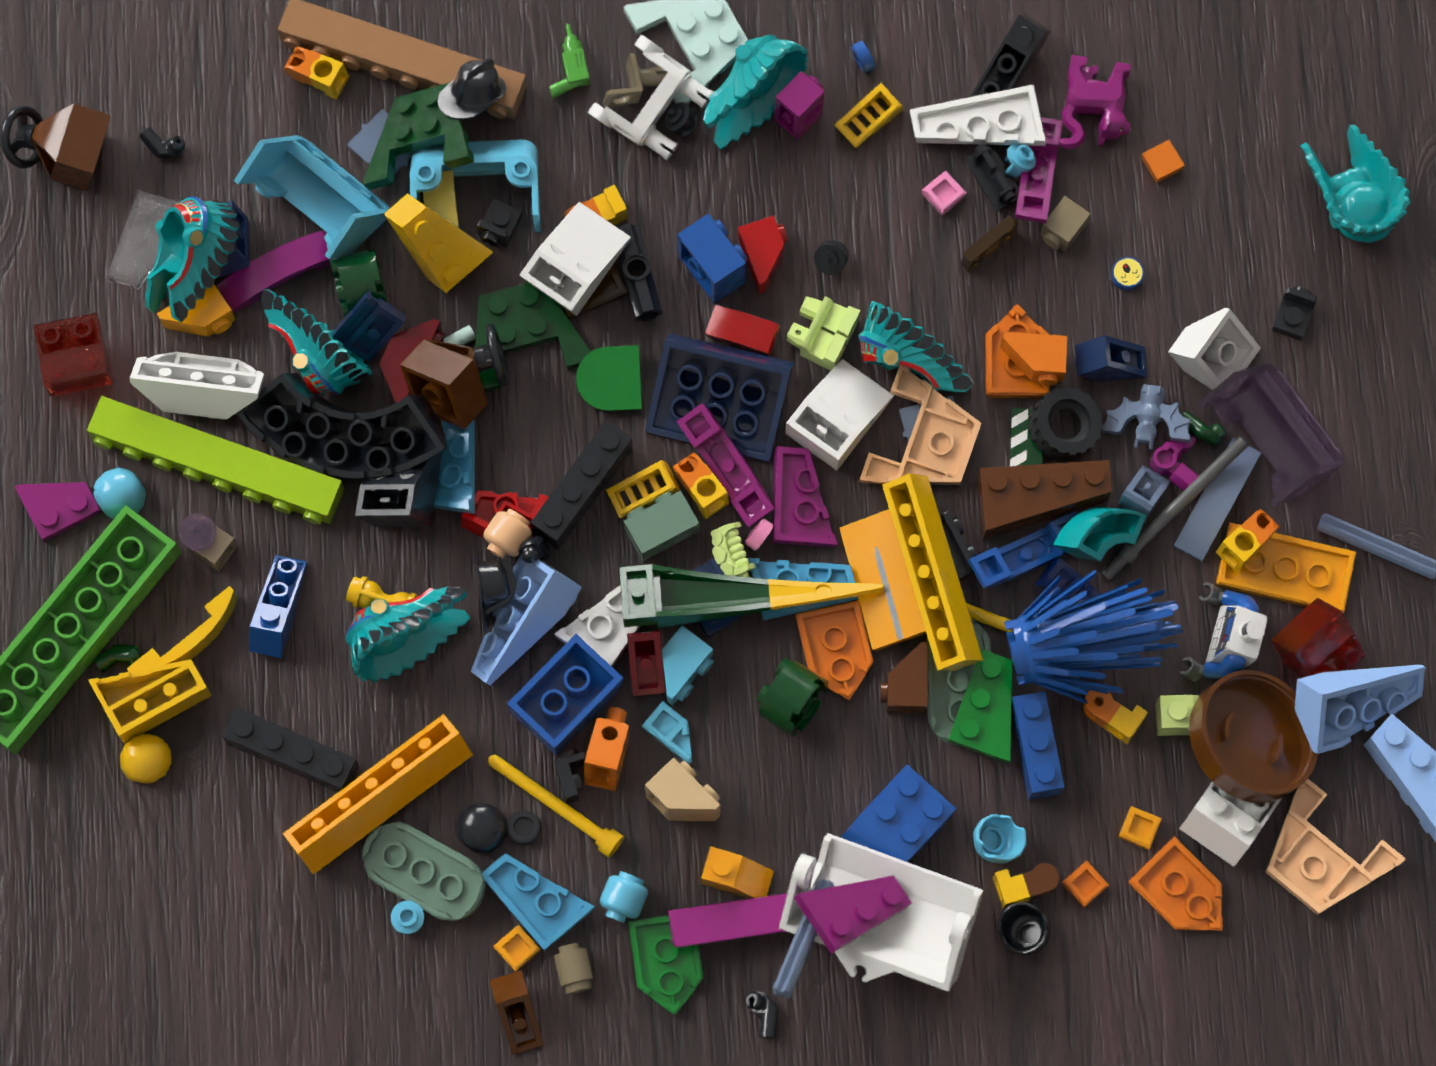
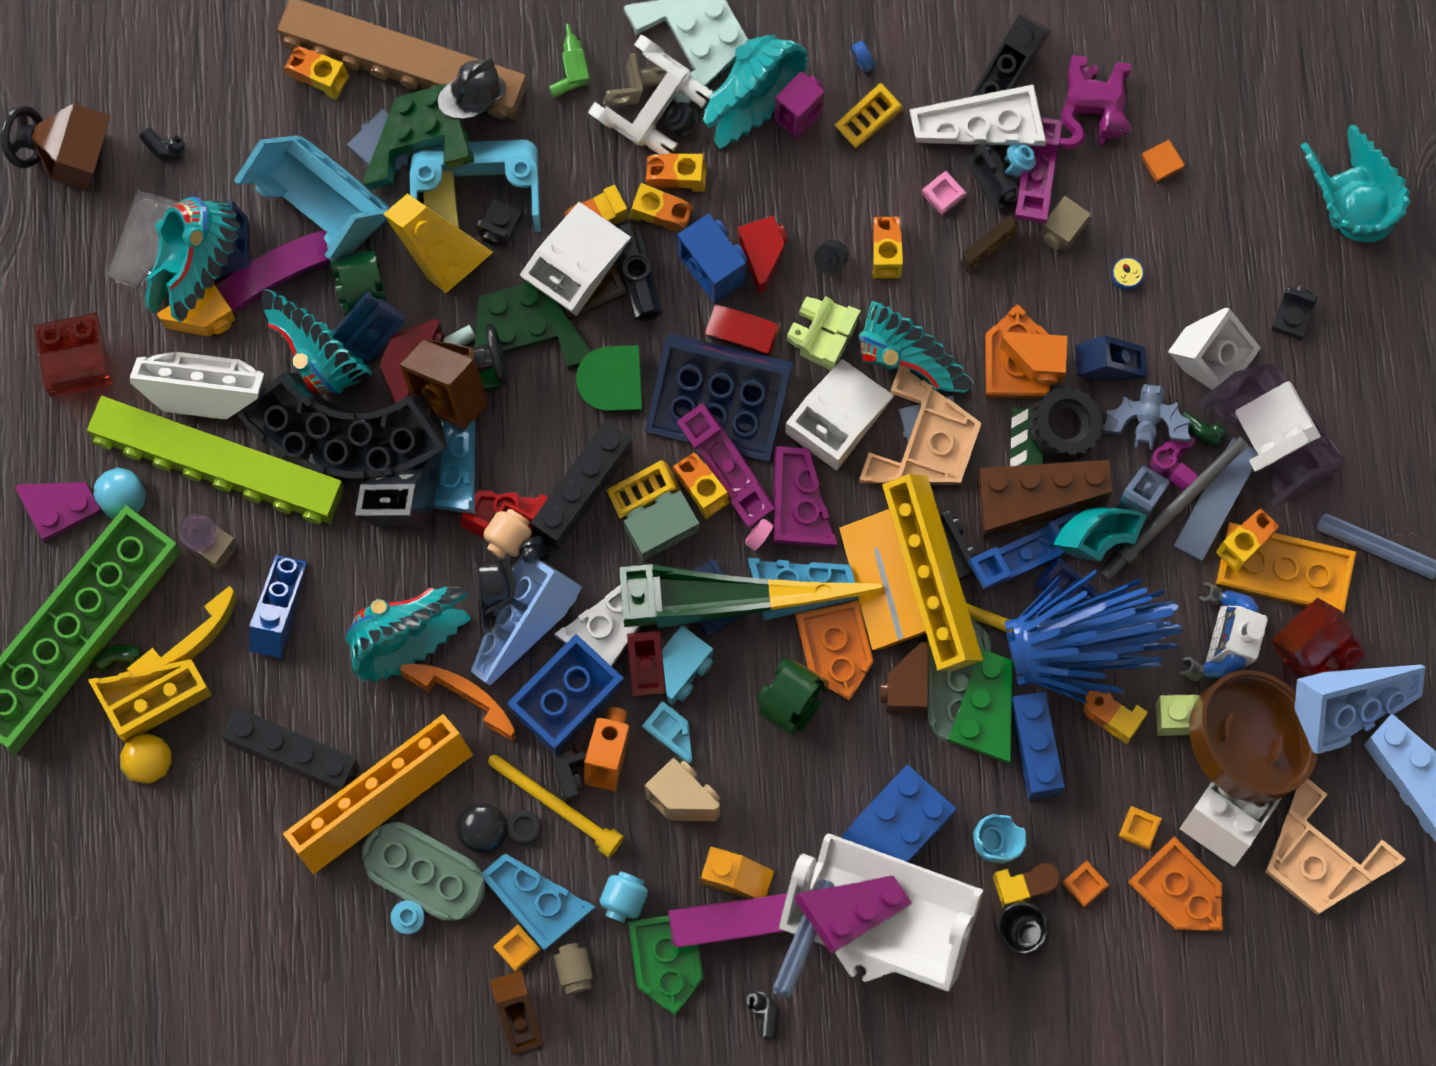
yellow piece [346,576,418,609] -> none
yellowish green piece [711,522,755,578] -> none
none -> orange slope [399,664,516,742]
none -> leg [629,183,693,233]
none -> leg [646,153,707,192]
none -> yellow leg [873,217,903,279]
none -> white bracket [1235,381,1321,472]

